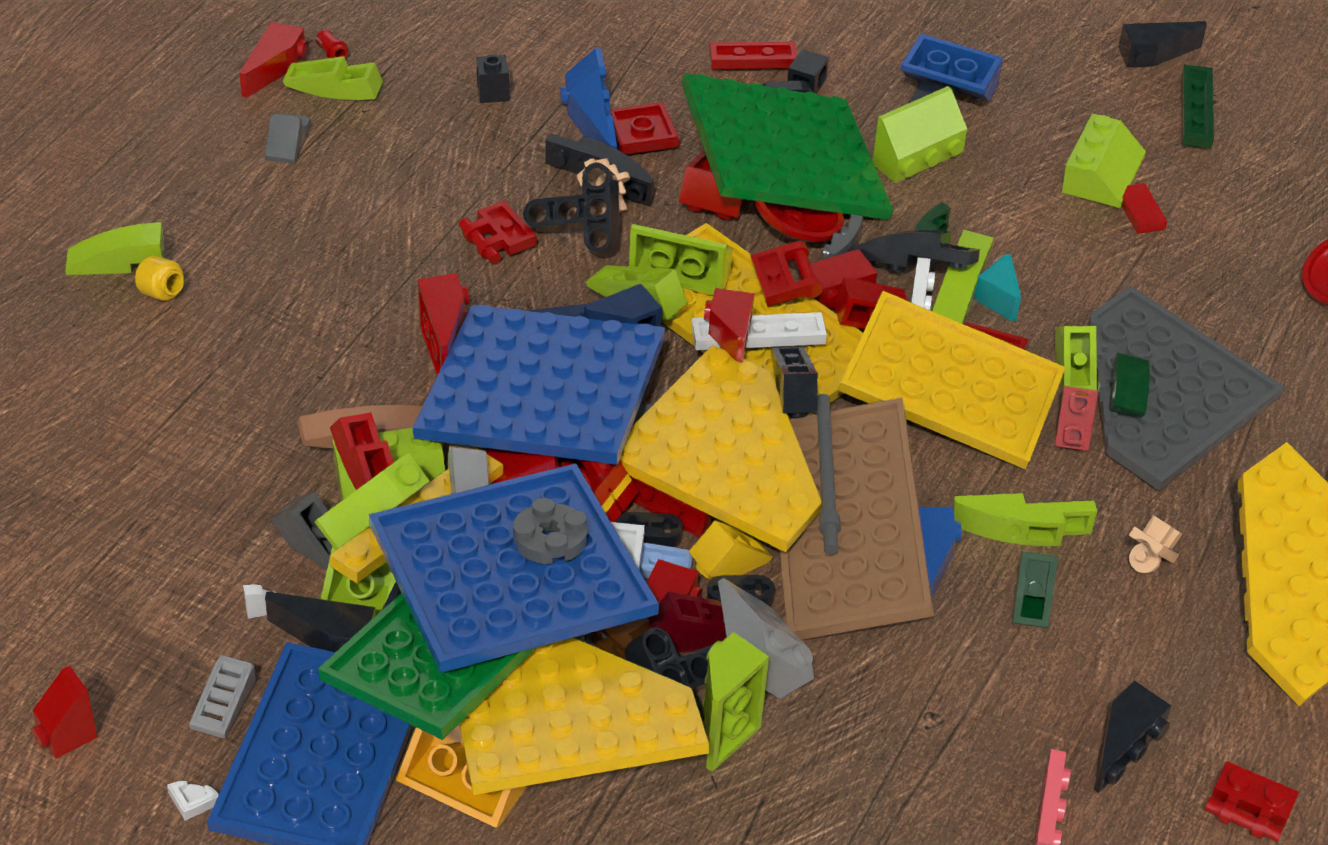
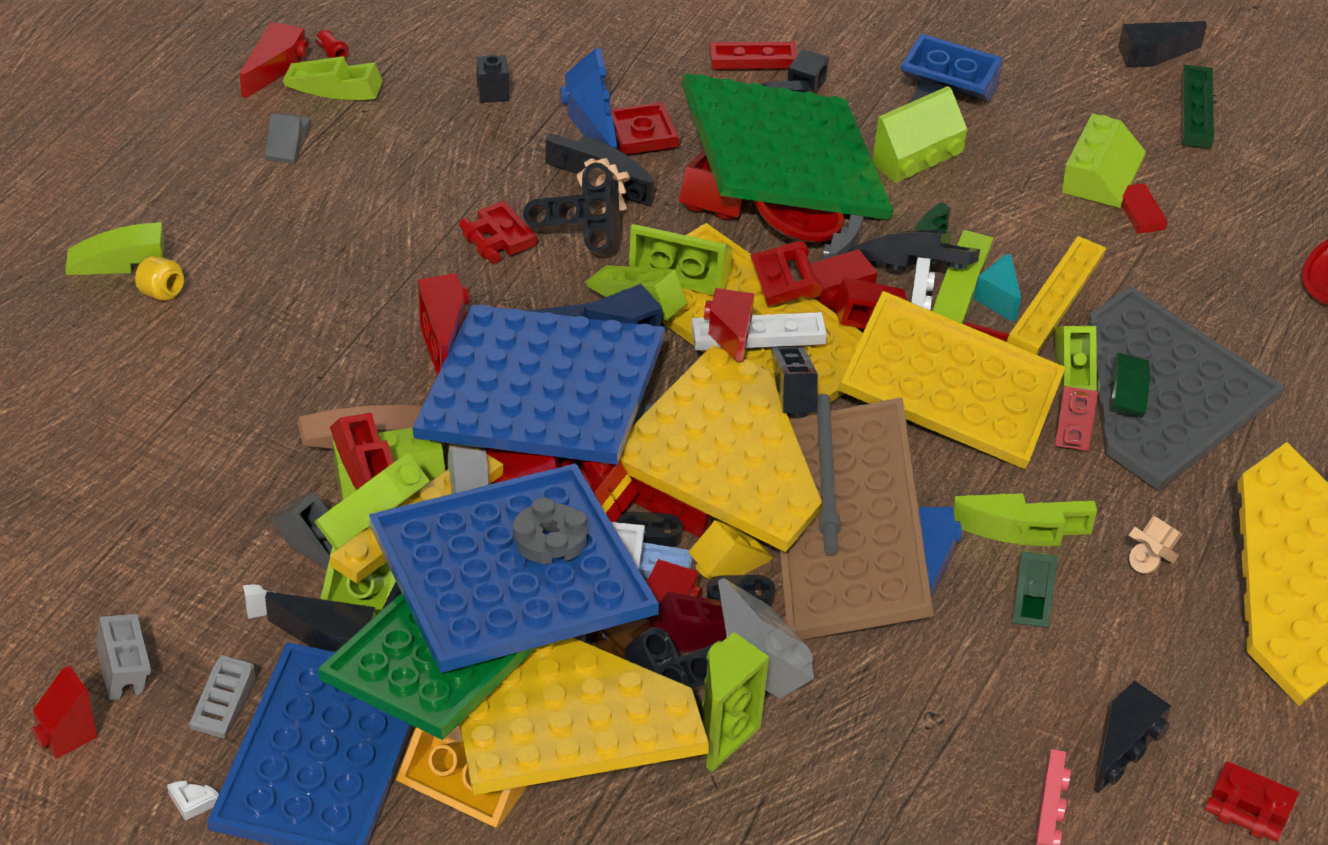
none -> light grey hinge [96,614,151,701]
none -> yellow plate [1007,236,1106,355]

